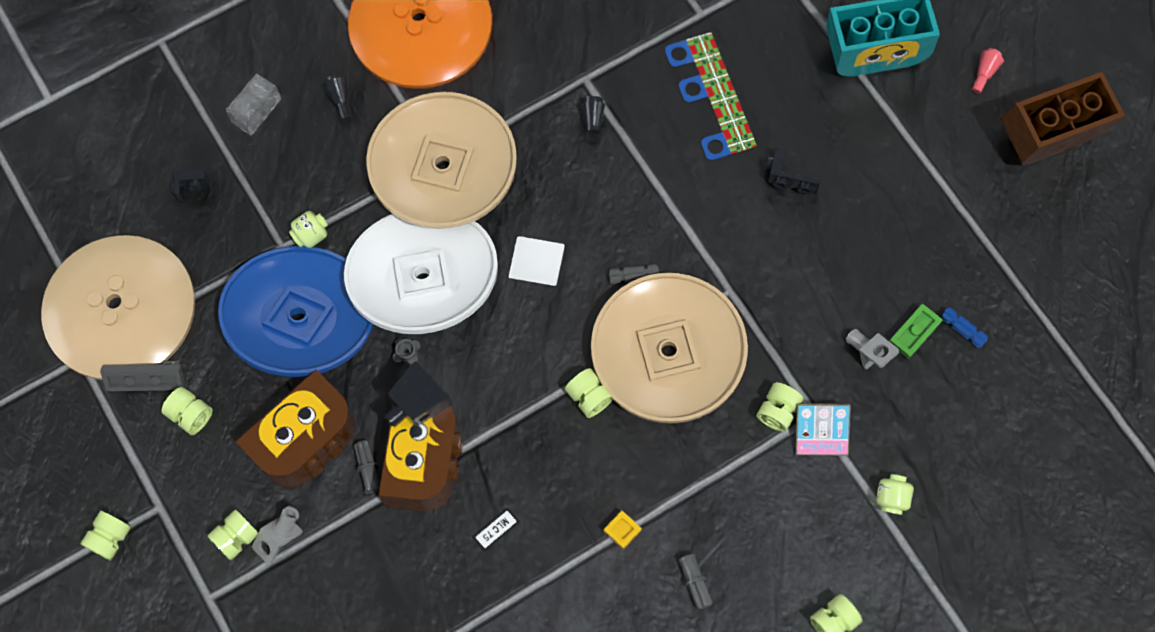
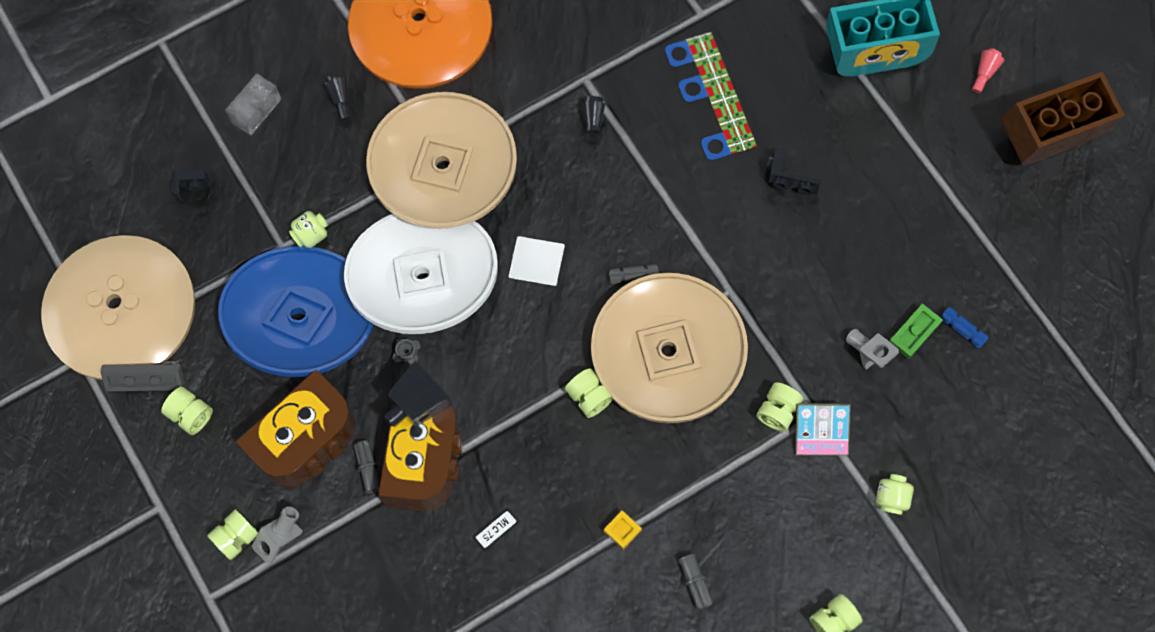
yellowish green wheel [80,511,131,561] -> none

